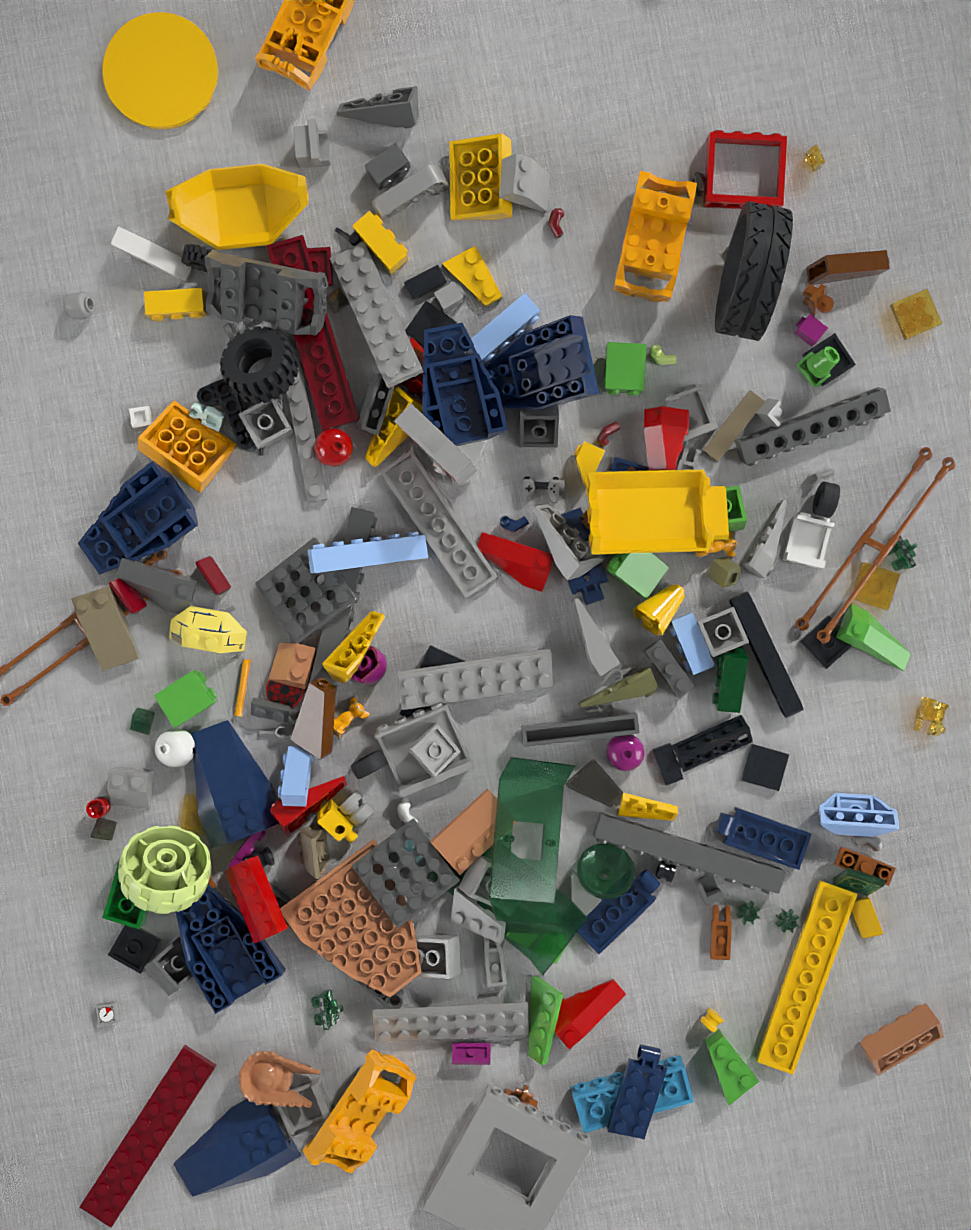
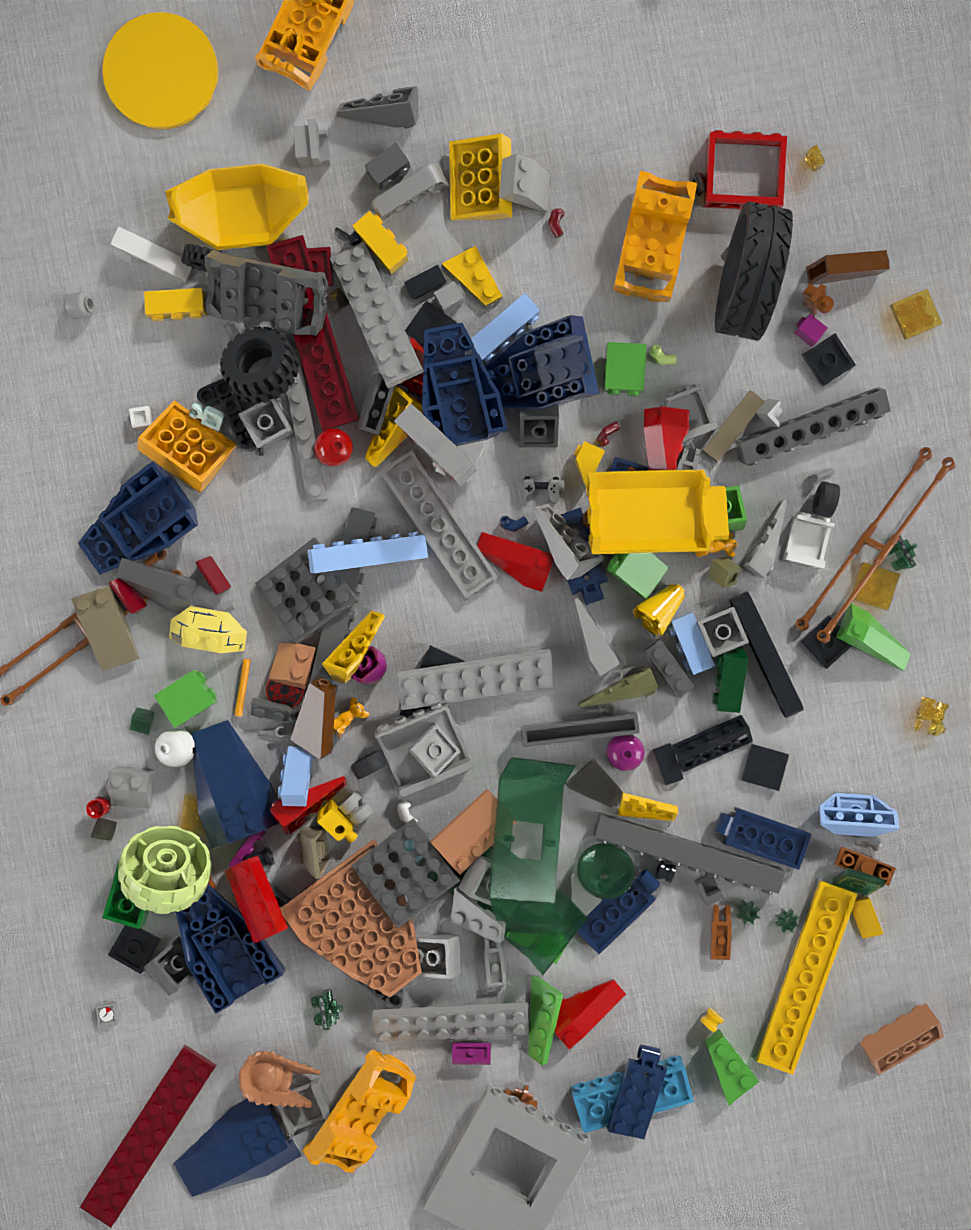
bright green piece [797,346,840,387] -> none

